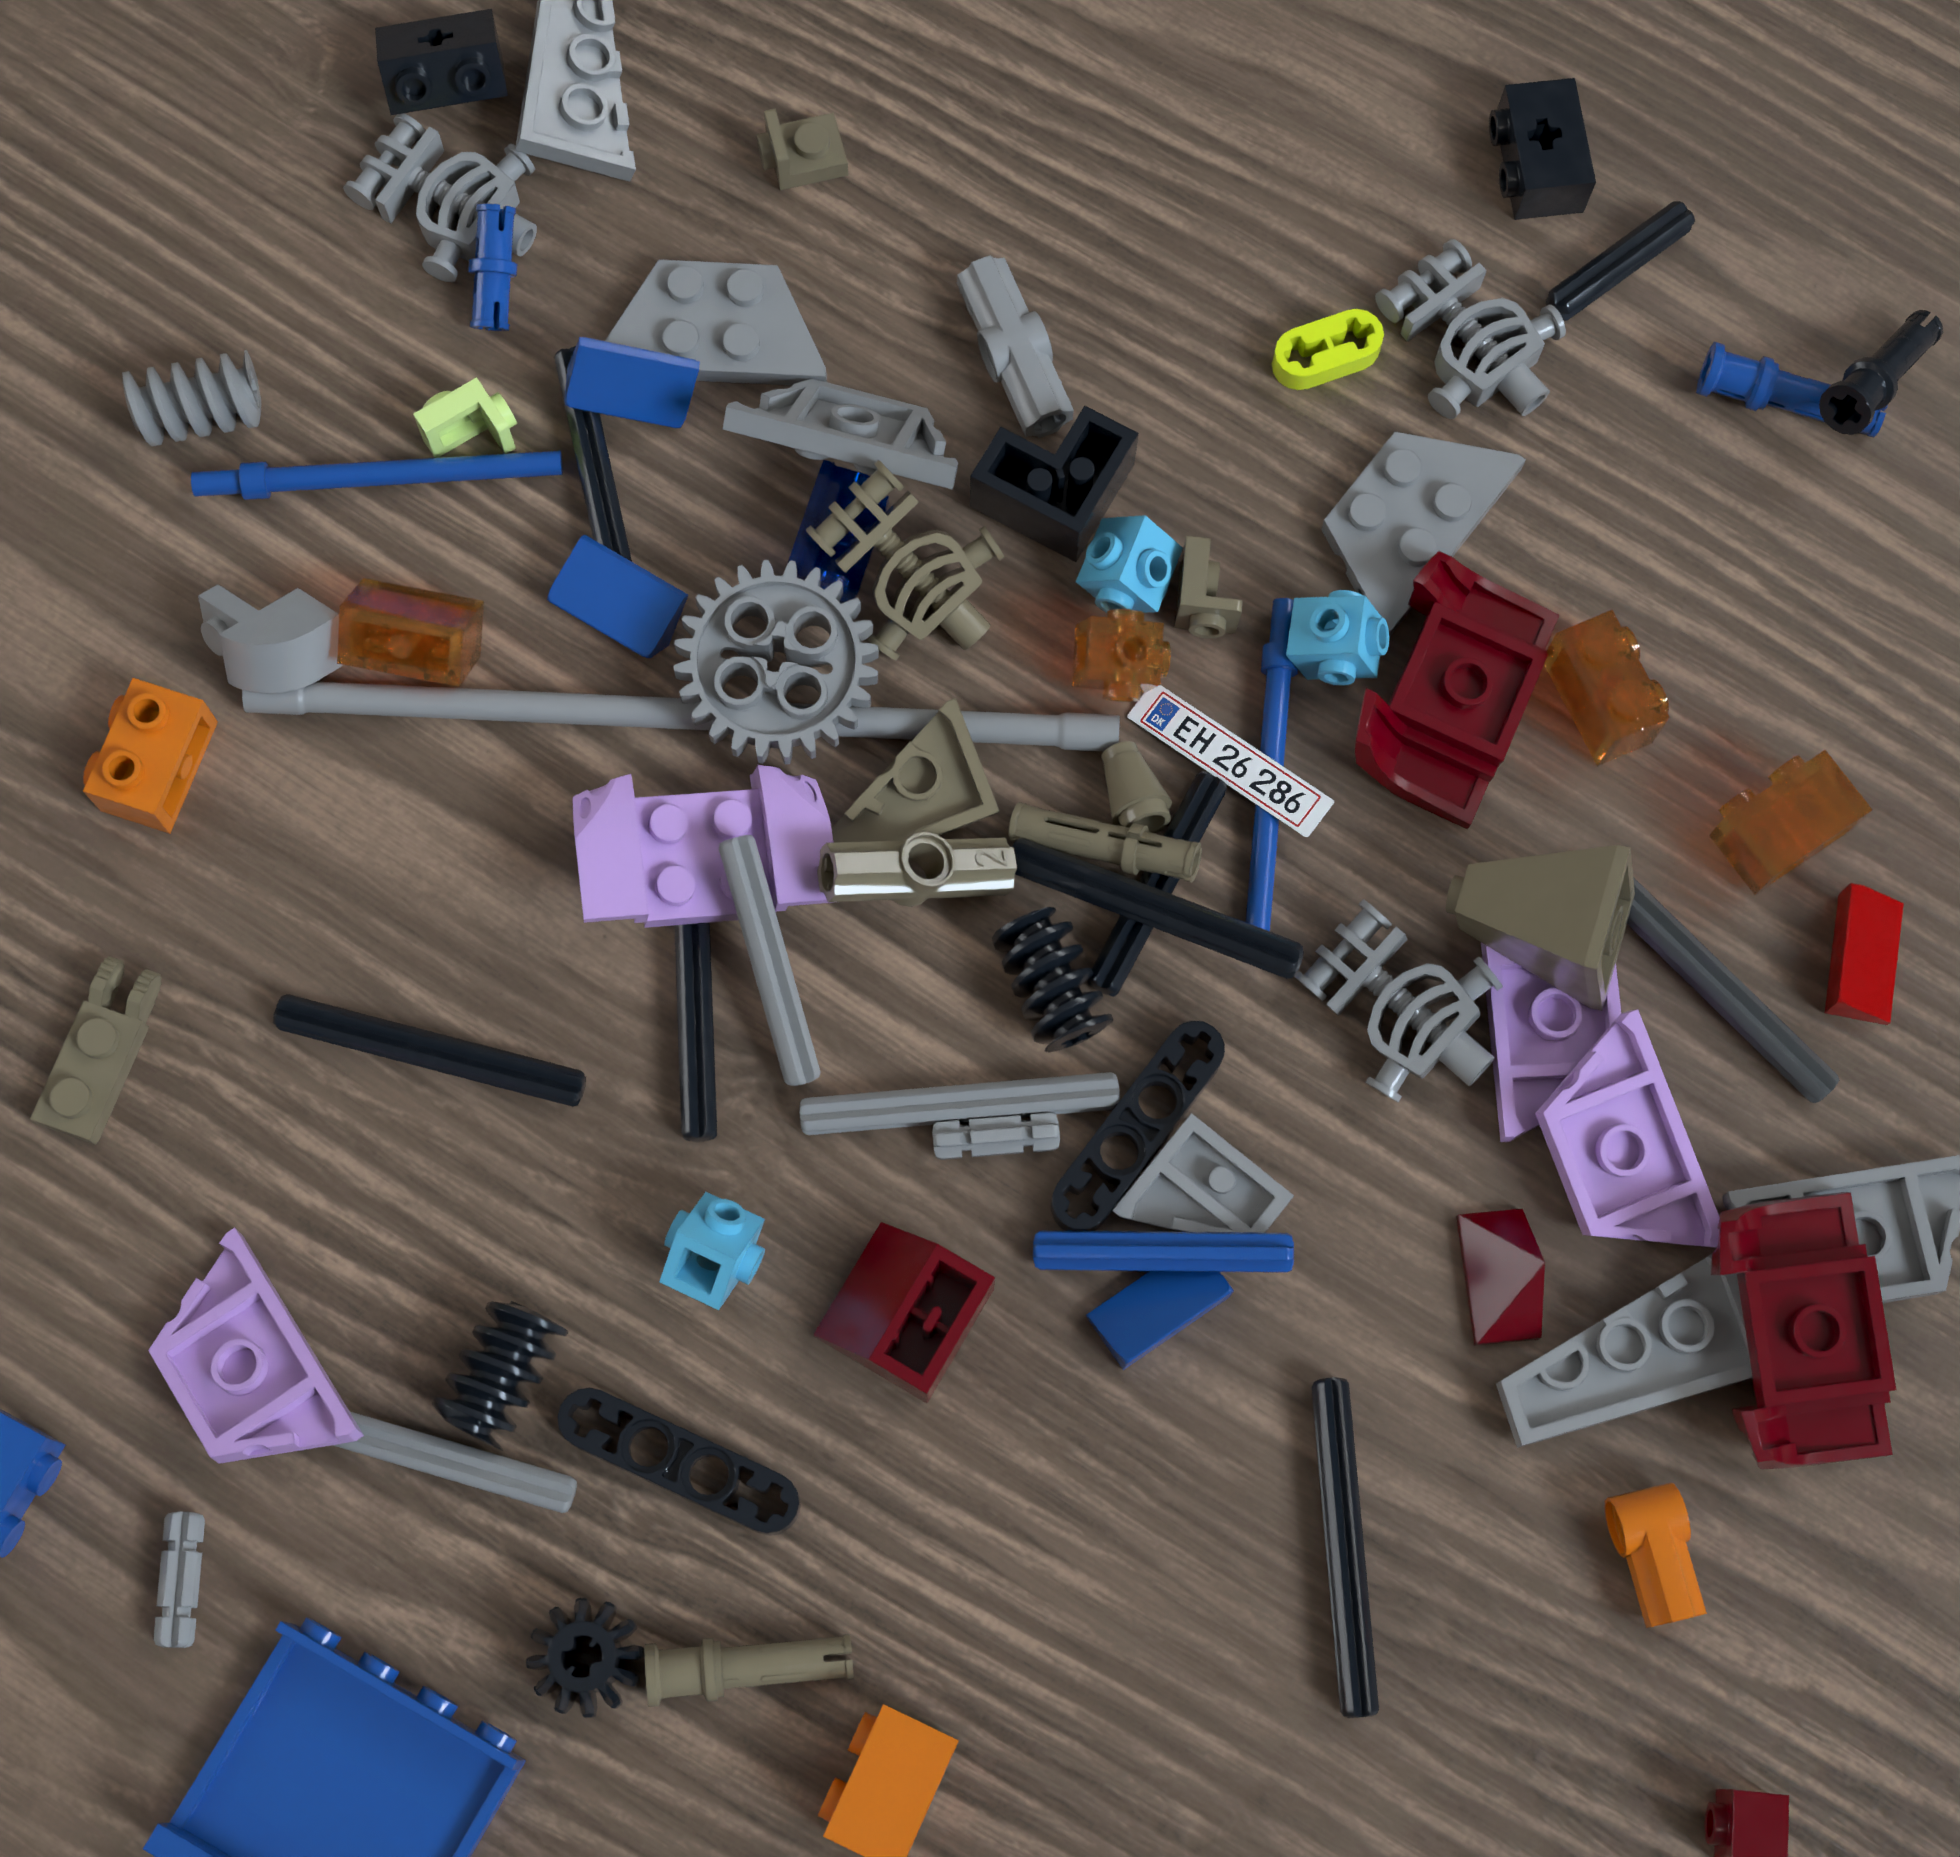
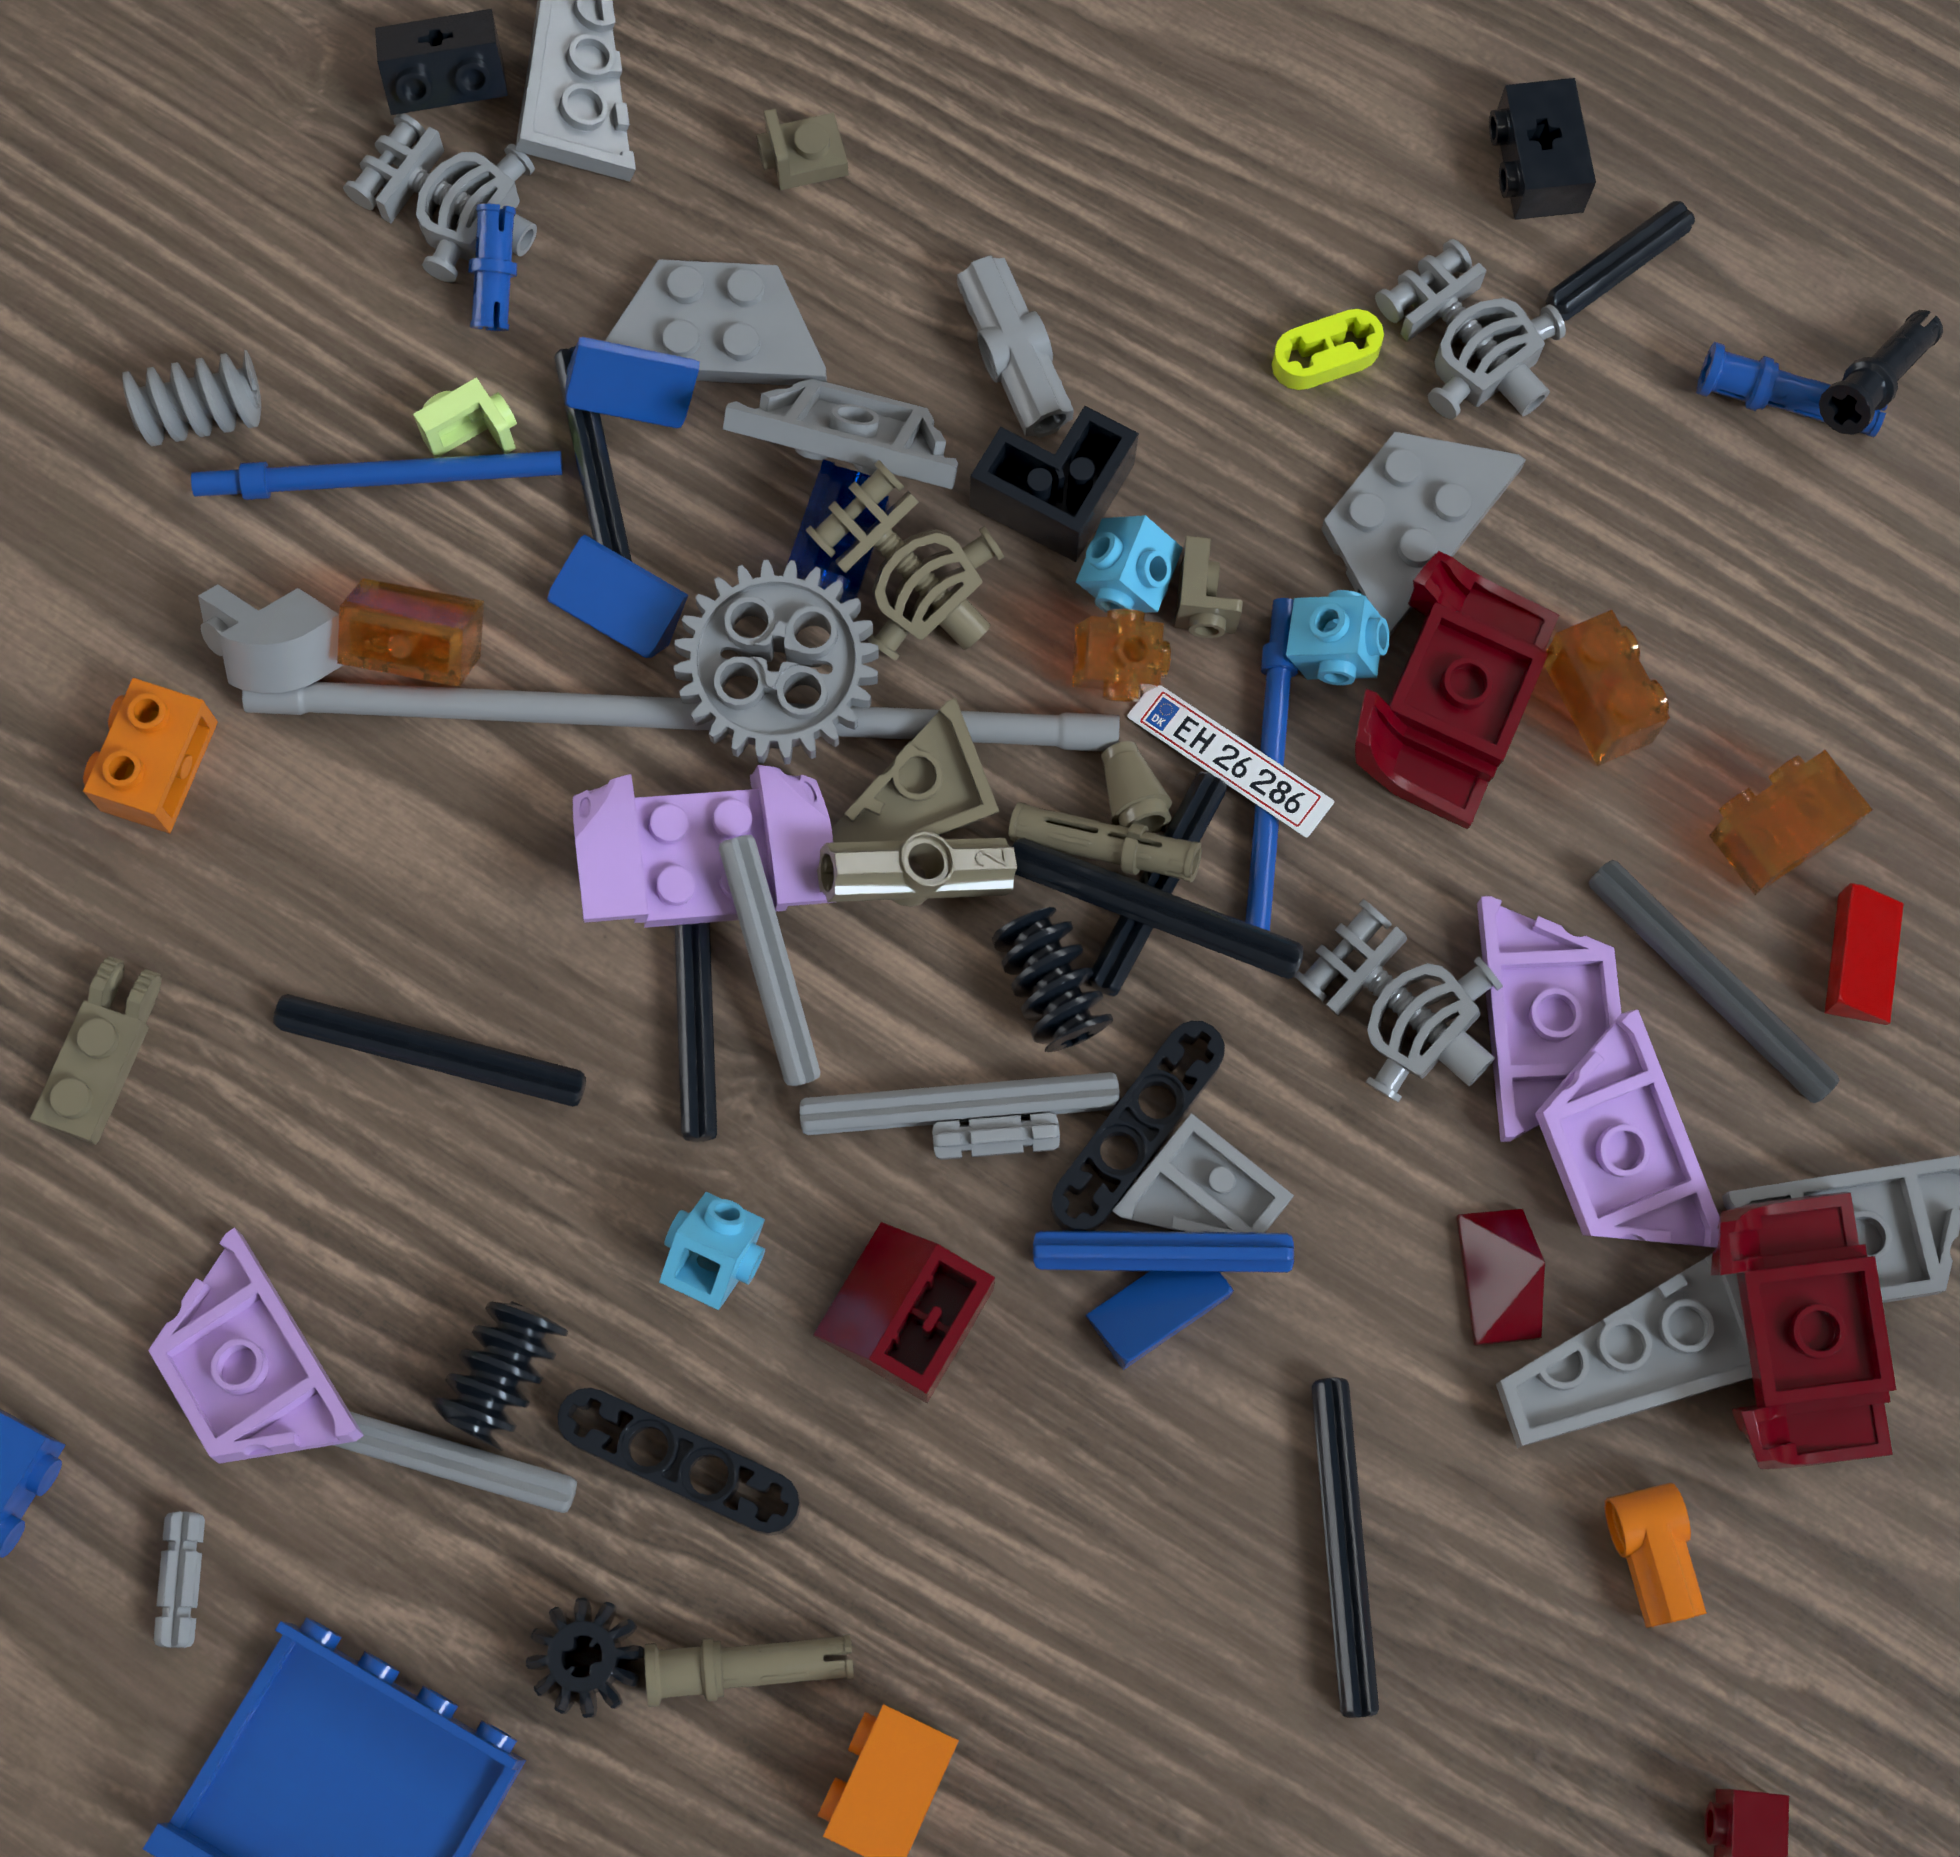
dark tan slope [1446,845,1635,1011] -> none

